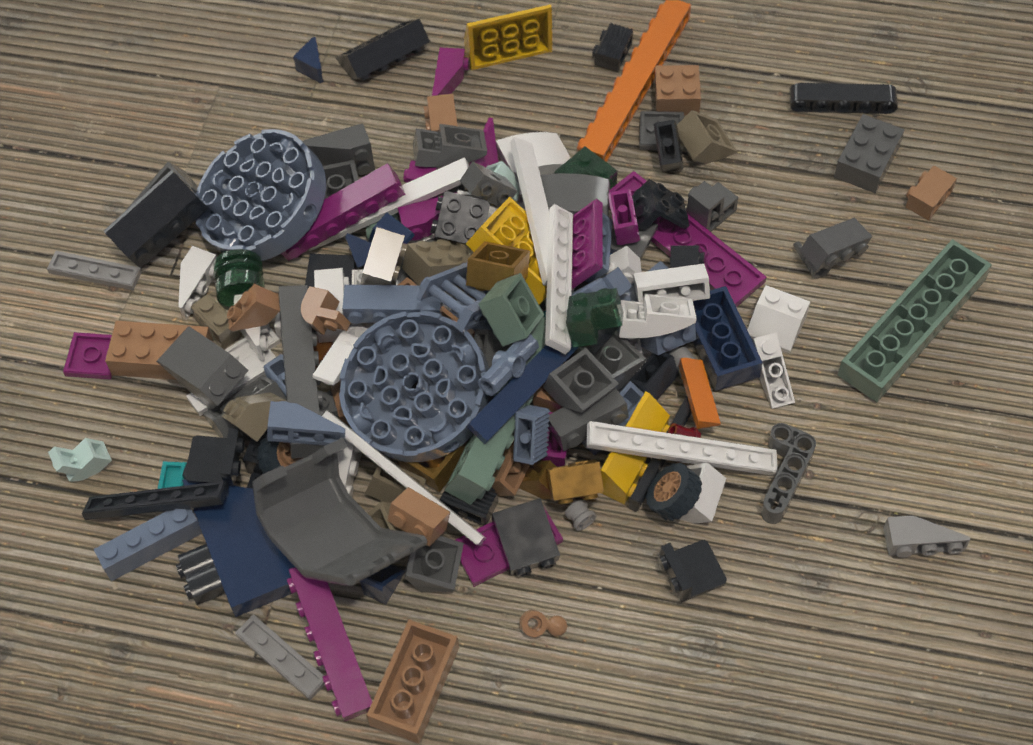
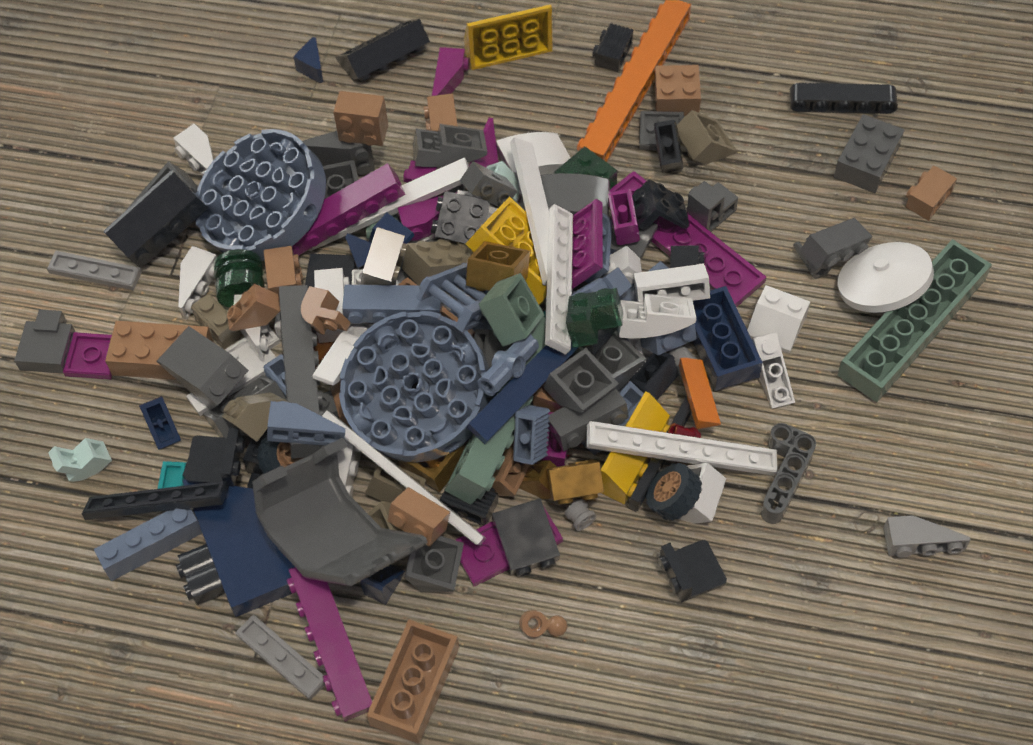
none -> dark grey piece [14,309,75,374]
none -> dark blue slope [139,396,181,450]
none -> white slope [173,124,214,177]
none -> medium nougat brick [264,246,304,297]
none -> medium nougat brick [333,91,388,146]
none -> white dish [838,242,934,313]

